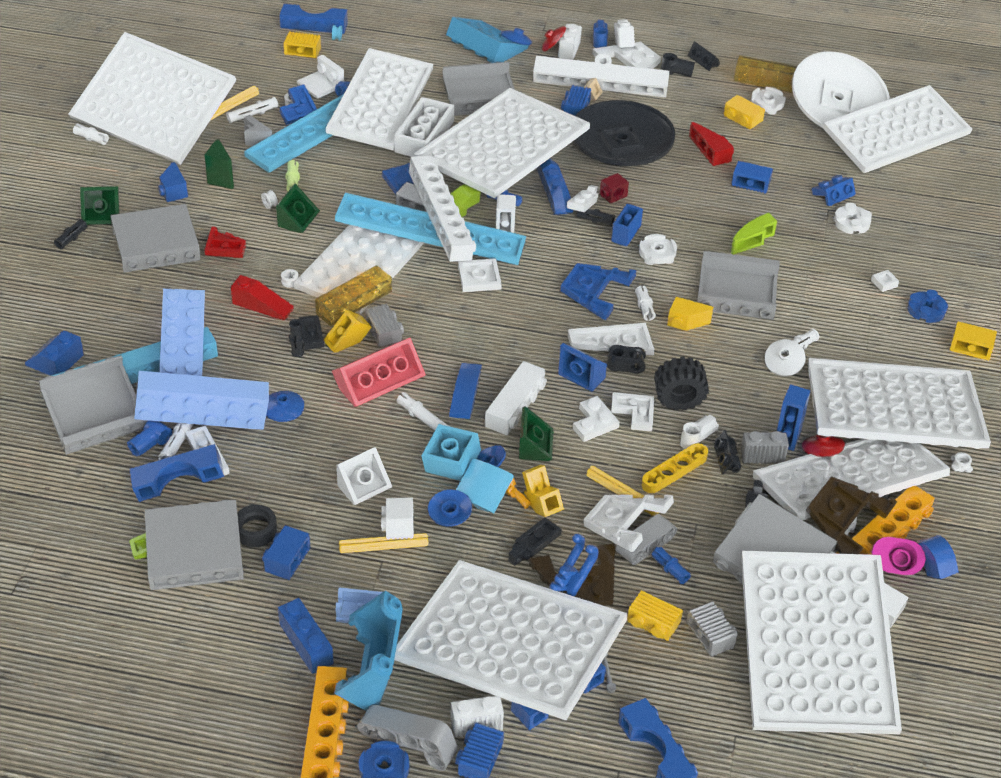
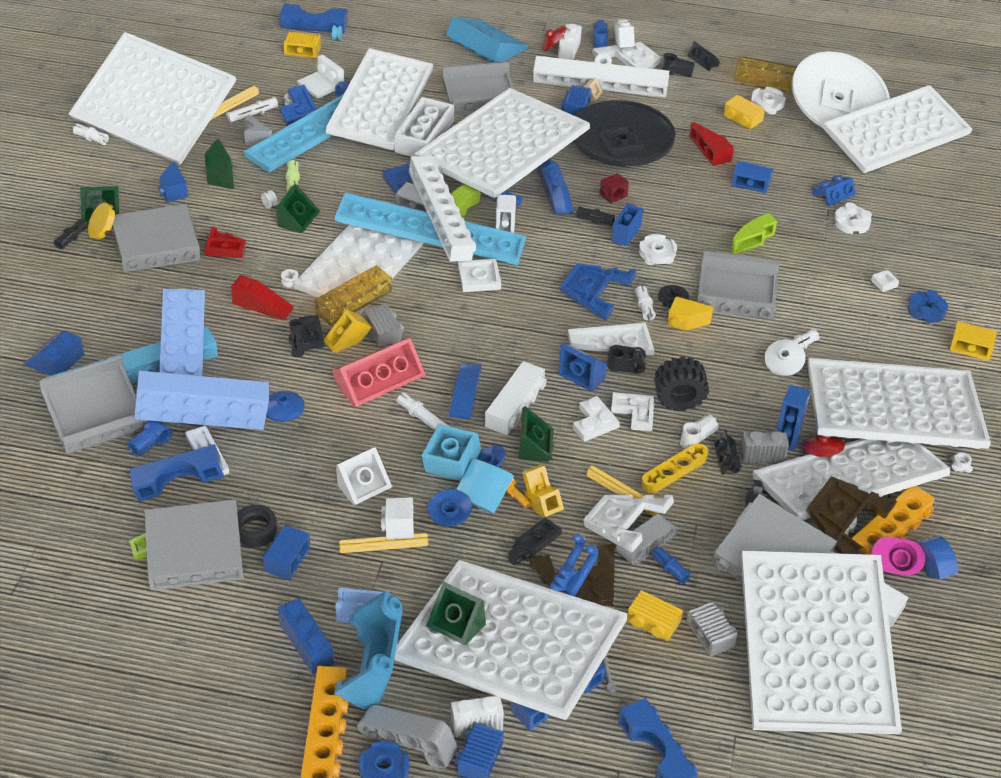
white pin [158,423,194,460] -> none
blue dish [501,28,532,45] -> none
white hinge [567,185,599,212] -> none
none -> yellow tile [88,203,115,240]
none -> dark green slope [426,582,486,645]
none -> black gear [658,285,689,308]

